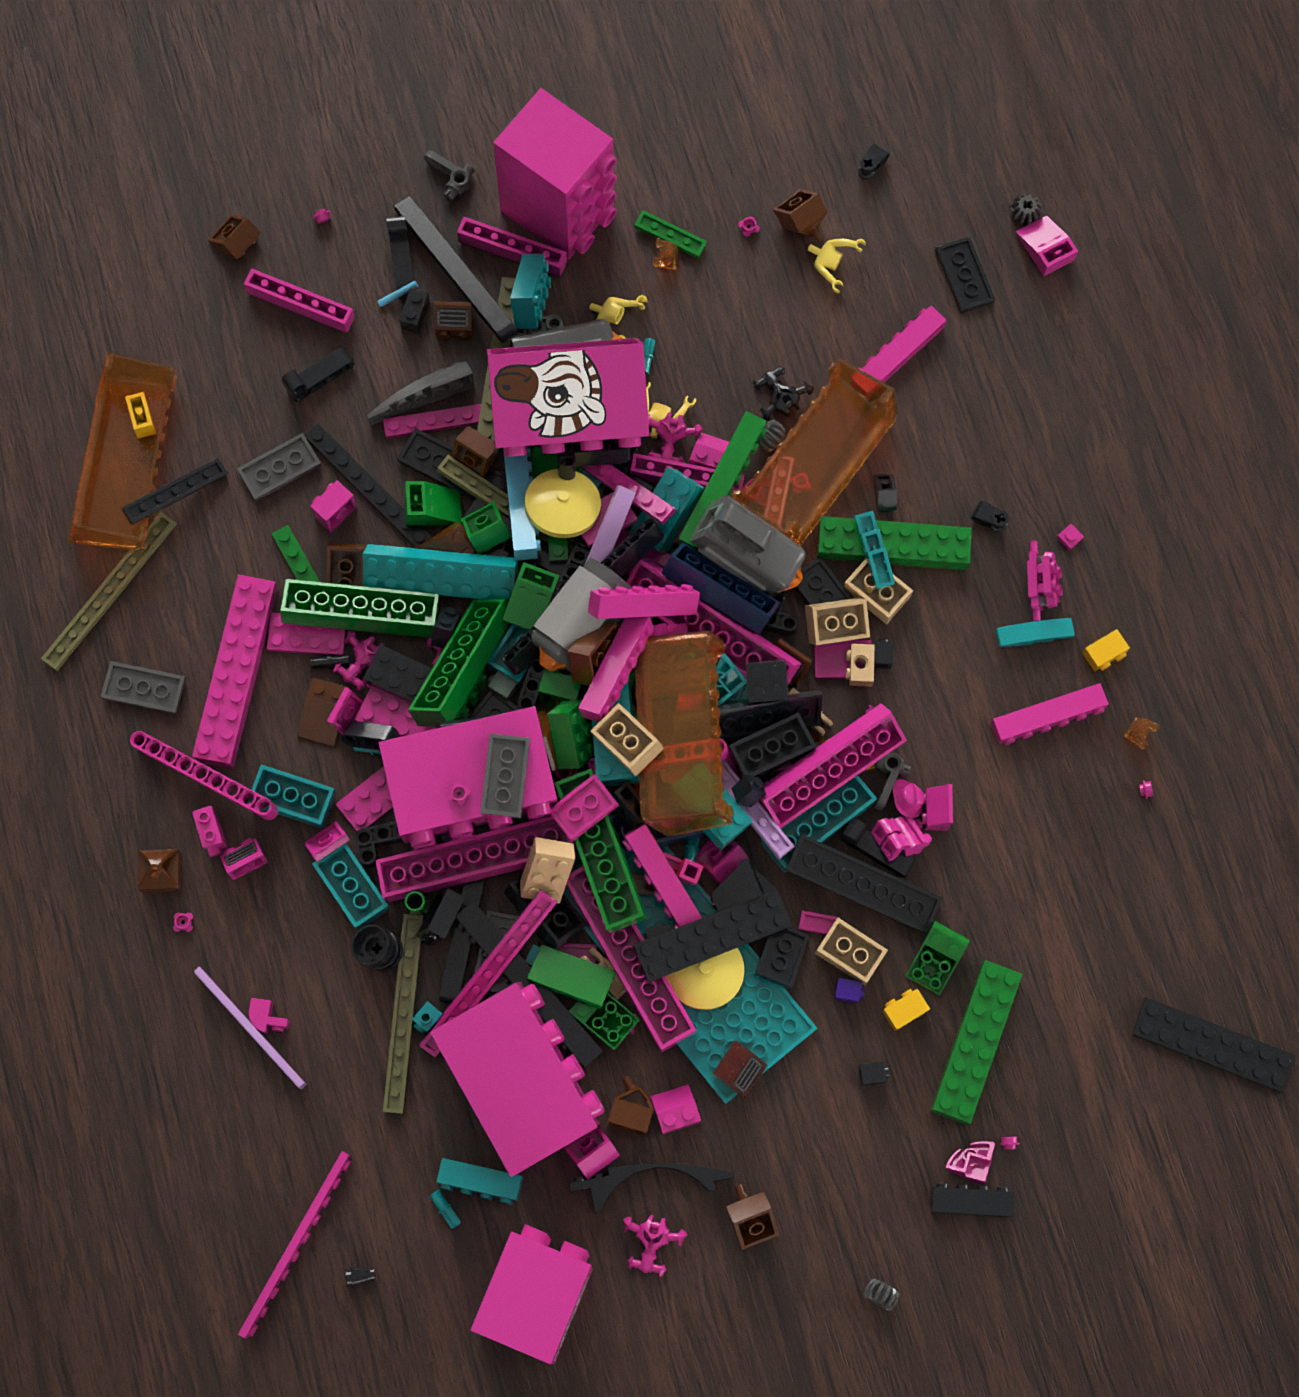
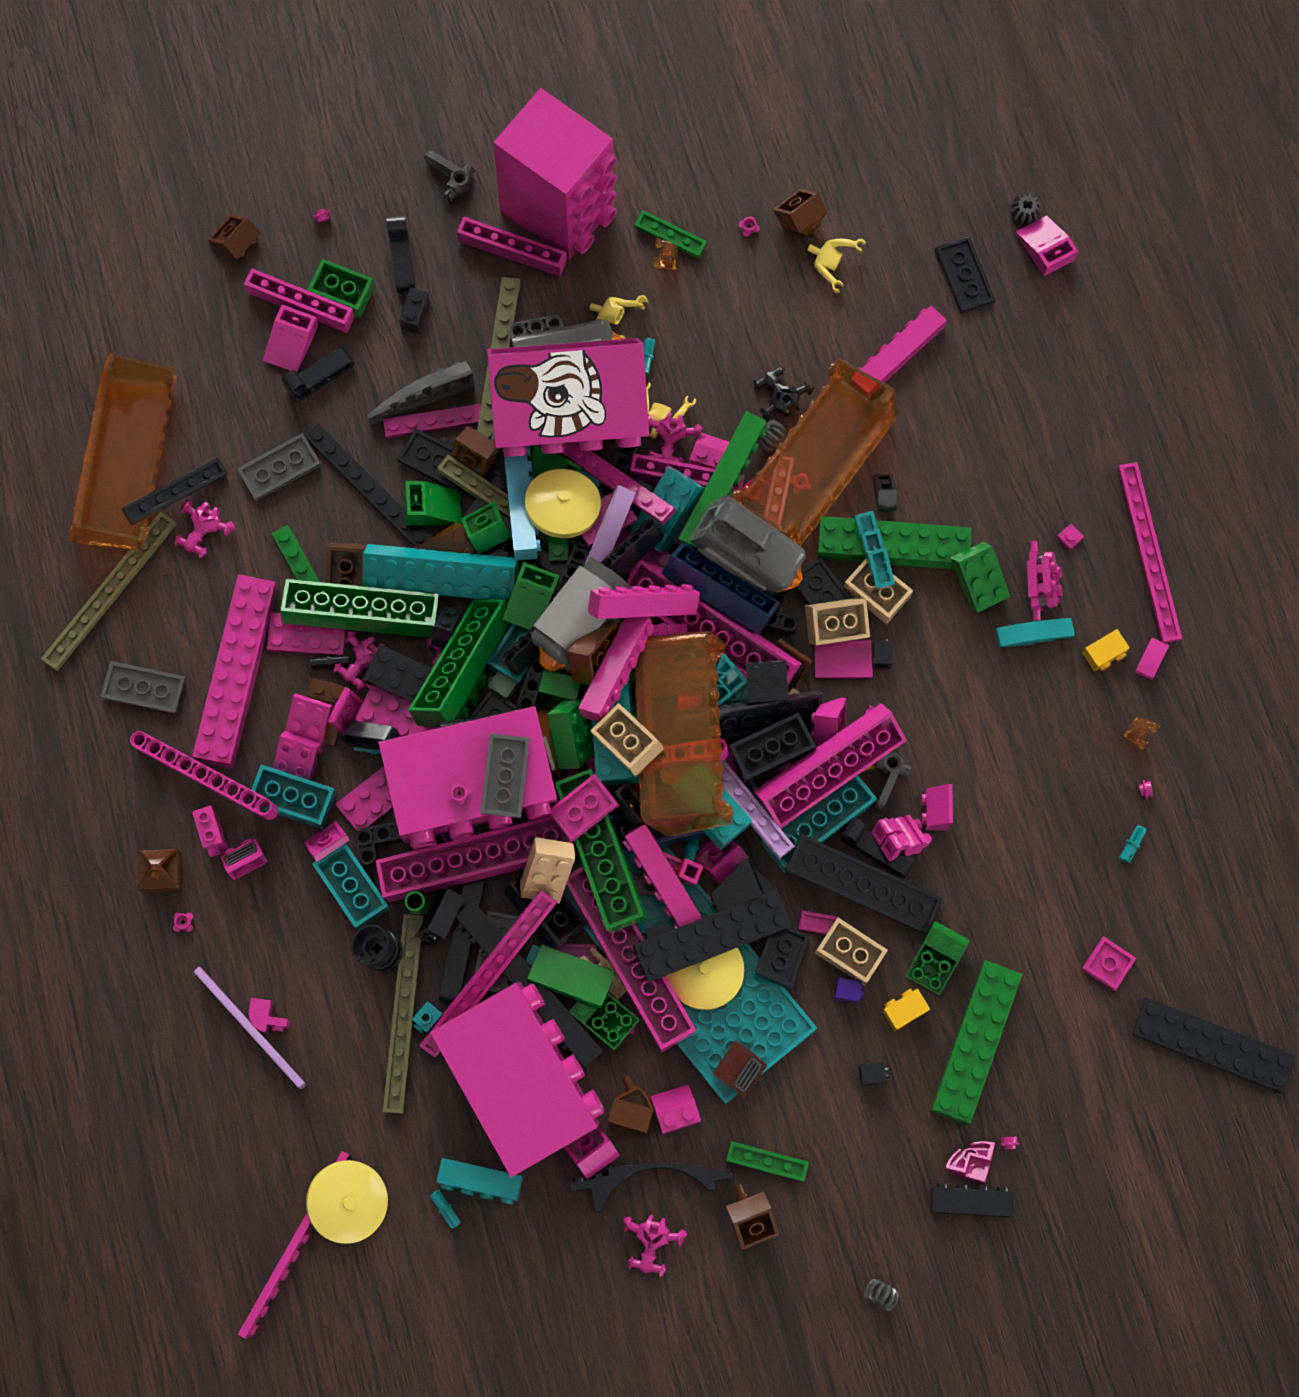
yellow brick [125,392,156,439] -> none
dark pink brick [310,480,357,533] -> none
black cone [345,1267,375,1288] -> none
medium azure piece [378,281,418,307] -> none
beam [393,195,518,343] -> none
slope [434,301,474,340] -> none
dark pink brick [470,1225,593,1364] -> none
teal brick [510,254,551,329] -> none
black beam [557,439,630,480] -> none
black brick [731,774,766,808] -> none
tan brick [846,644,875,687] -> none
black piece [858,143,890,180] -> none
dark pink piece [892,779,925,818] -> none
black piece [971,501,1009,532] -> none
dark pink brick [990,683,1109,745] -> none
none -> dark pink piece [174,500,235,558]
none -> dark pink slope [263,305,319,373]
none -> dark pink piece [273,693,332,780]
none -> light yellow dish [306,1160,388,1244]
none -> green brick [307,259,375,319]
none -> green plate [726,1141,809,1182]
none -> dark pink slope [811,697,846,748]
none -> green brick [951,542,1011,613]
none -> dark pink tile [1082,936,1137,991]
none -> dark pink plate [1118,462,1182,643]
none -> teal axle [1119,825,1146,863]
none -> dark pink slope [1135,638,1169,680]

